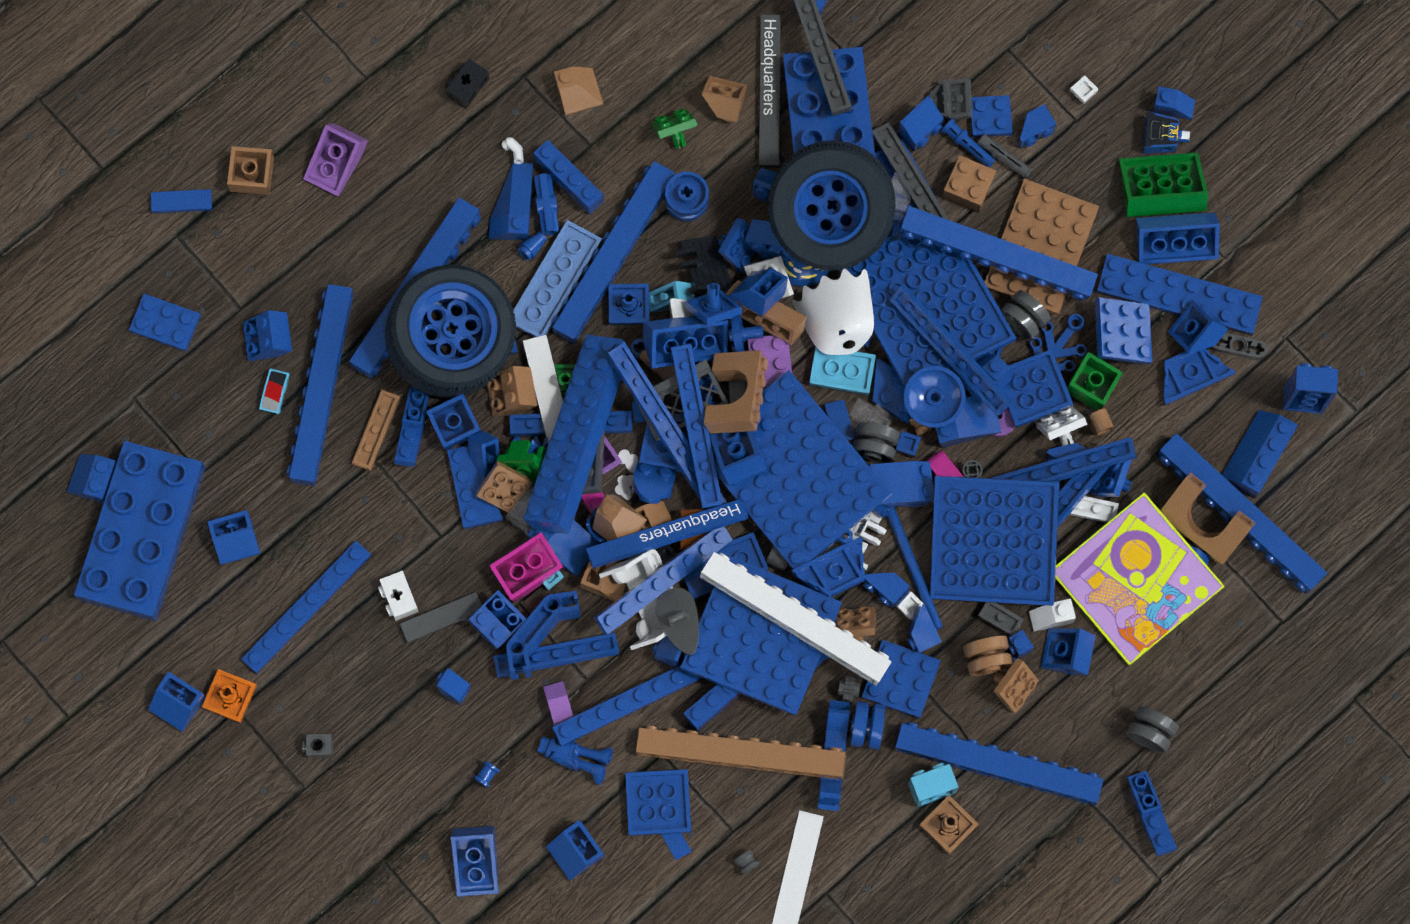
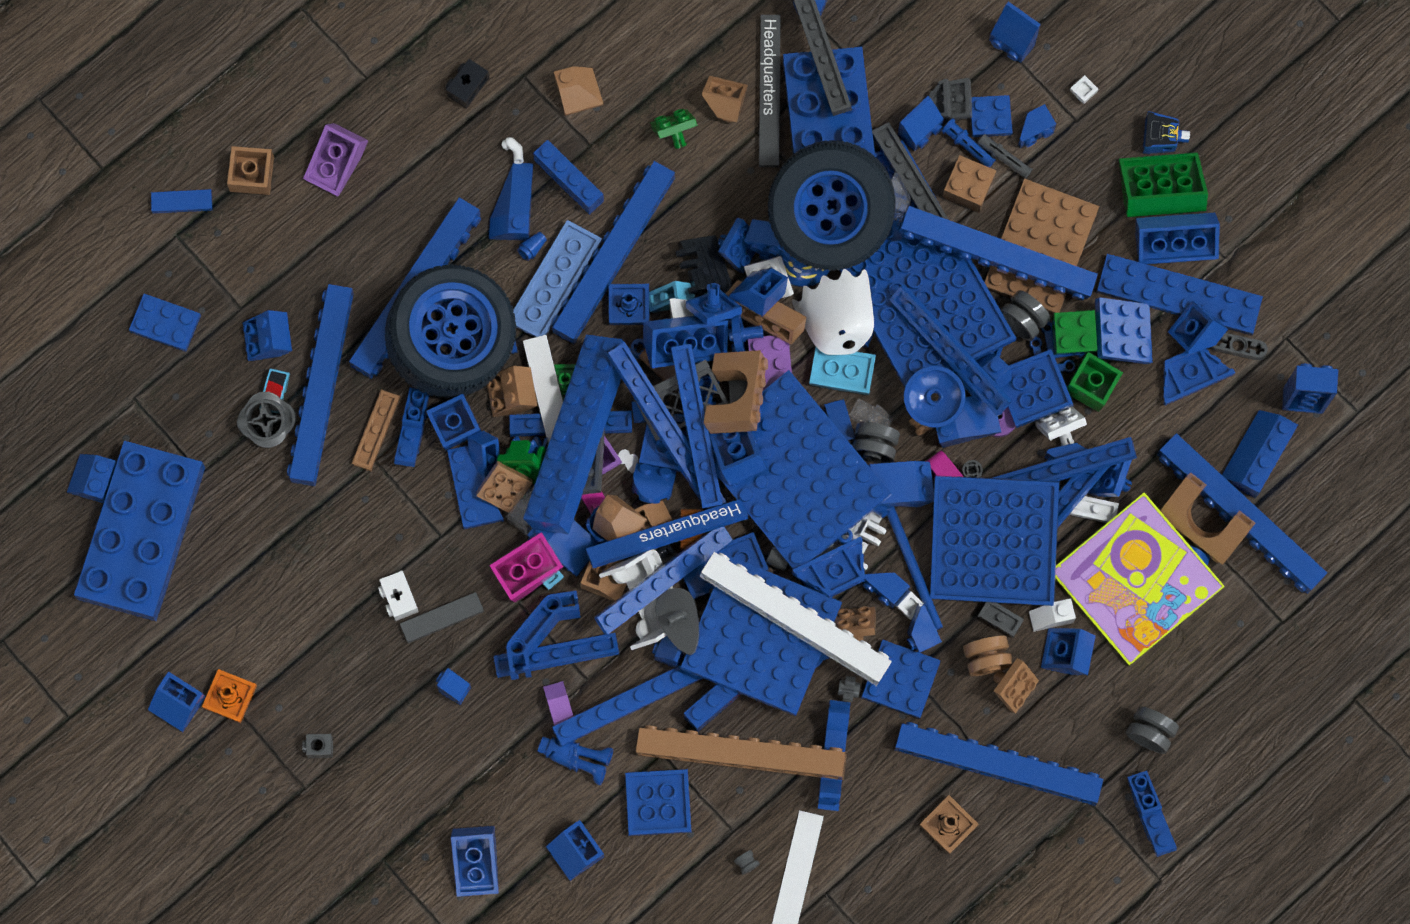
blue slope [207,510,261,565] -> none
blue plate [242,541,371,674] -> none
blue slope [467,590,526,649] -> none
blue bush [473,760,500,788] -> none
blue piece [534,173,559,236] -> none
white sticker [615,475,633,500] -> none
blue sticker [661,833,692,860] -> none
blue wheel [665,172,709,222] -> none
blue slope [752,167,777,202] -> none
blue wheel [850,701,886,750] -> none
blue wing [872,359,939,424] -> none
blue plate [896,431,921,458] -> none
medium azure brick [908,763,959,807] -> none
blue brick [1007,630,1034,662] -> none
medium nougat piece [1089,409,1114,436] -> none
blue slope [1153,86,1195,120] -> none
none -> dark grey piece [237,392,297,448]
none -> blue slope [989,1,1041,63]
none -> green brick [1052,310,1097,355]

